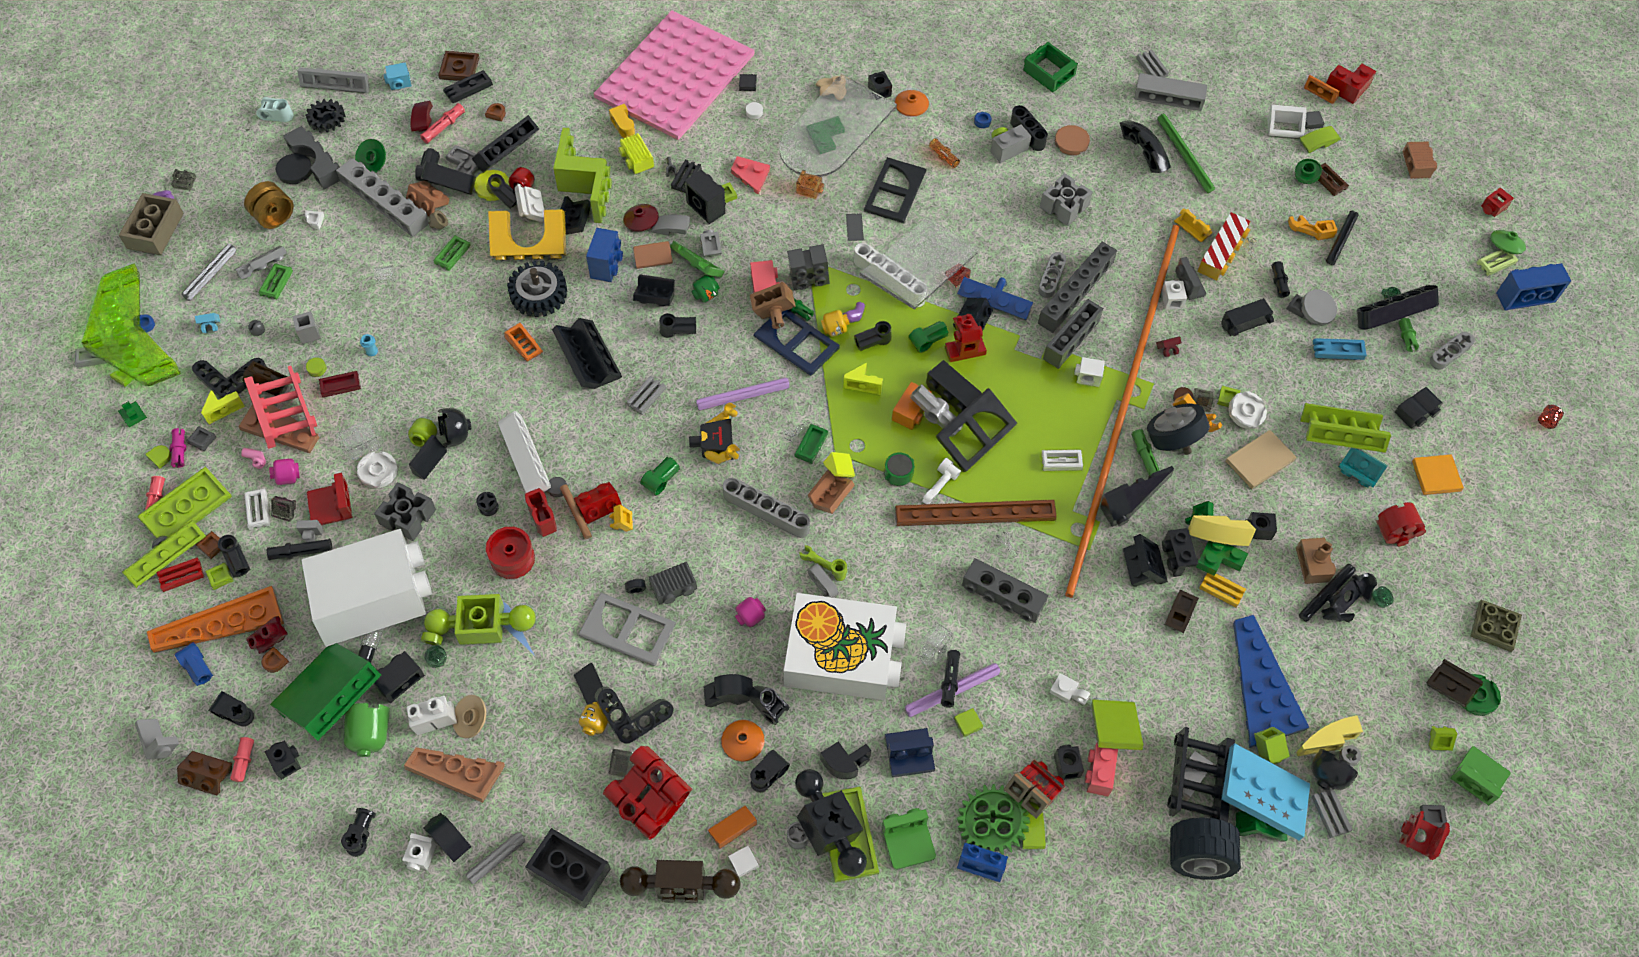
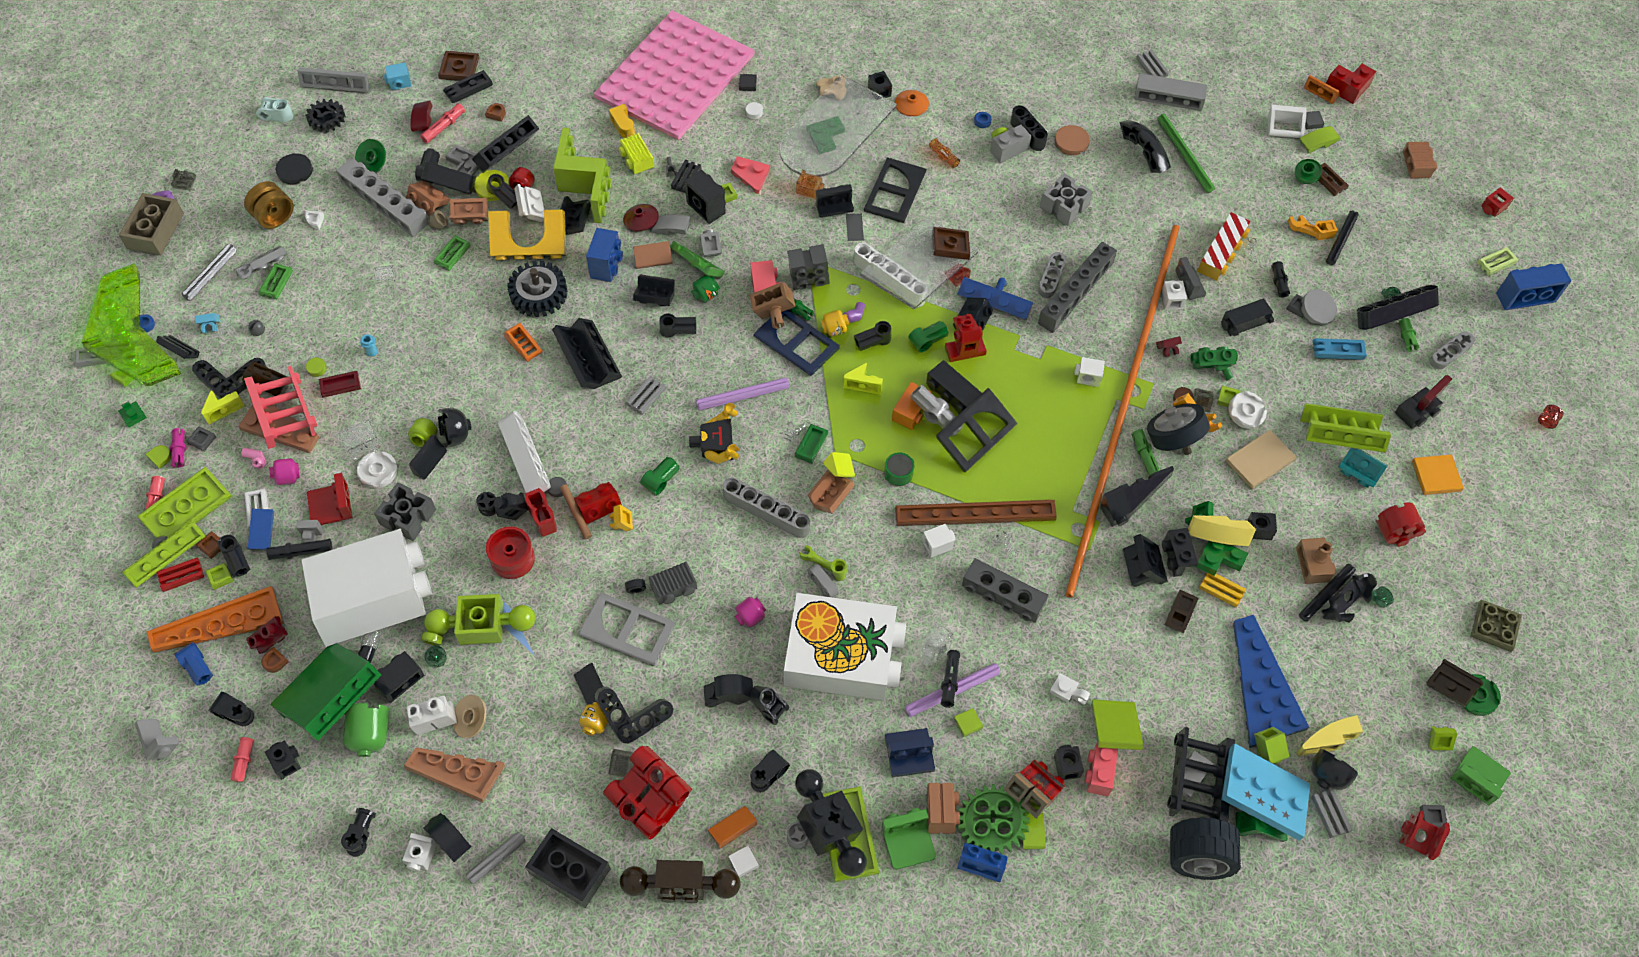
reddish brown bracket [177,751,232,796] -> none
clear smoke tile [271,496,296,522] -> none
dark grey arch [283,126,340,189] -> none
light grey brick [292,311,321,344] -> none
orange dish [721,720,764,762] -> none
black brick [820,741,871,779] -> none
white brick [922,458,961,504] -> none
green window [1023,42,1078,92] -> none
white tile [1041,450,1083,471] -> none
dark grey brick [1043,299,1104,369] -> none
yellow hinge [1174,208,1213,242] -> none
light grey bush [1339,745,1361,767] -> none
bright green dish [1490,230,1526,254] -> none
none -> black tile [156,335,200,359]
none -> blue tile [247,508,274,550]
none -> nougat bracket [449,198,488,225]
none -> black brick [493,492,528,520]
none -> black bracket [815,184,854,218]
none -> white brick [922,524,956,558]
none -> nougat brick [927,783,960,834]
none -> reddish brown tile [932,226,970,260]
none -> green brick [1190,346,1238,380]
none -> dark red tile [1417,375,1452,411]

